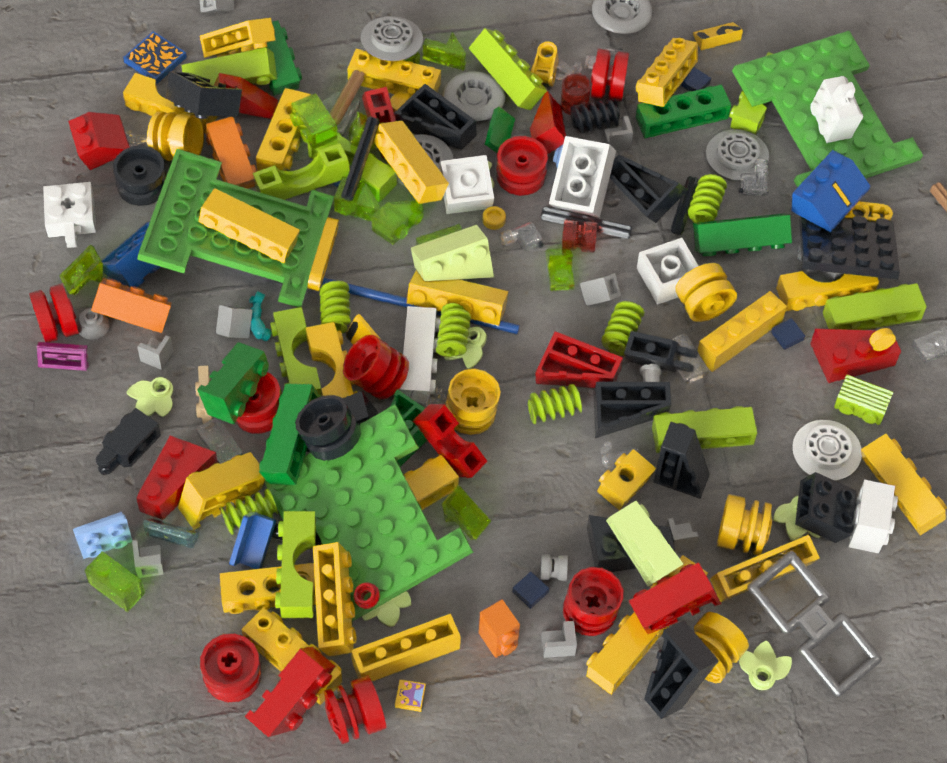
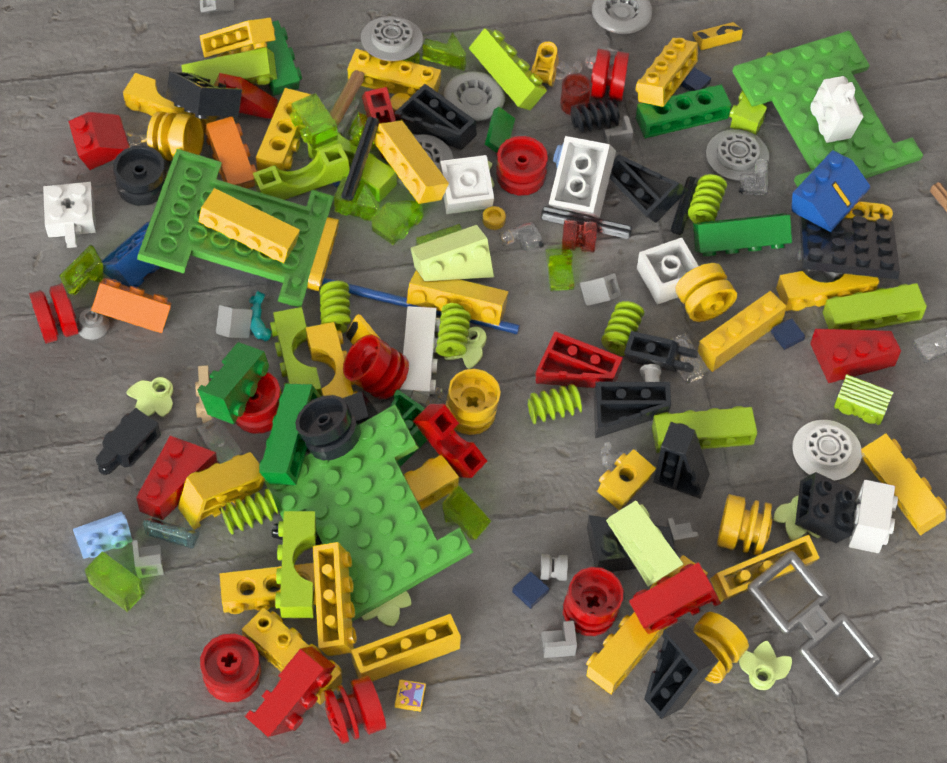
magenta tile [37,342,89,371] -> none
tile [123,31,187,84] -> none
light grey panel [137,335,174,370] -> none
blue panel [229,512,276,569] -> none
red plate [354,582,380,609] -> none
orange brick [479,599,520,658] -> none
red slope [530,91,566,154] -> none
yellow tile [869,328,896,351] -> none

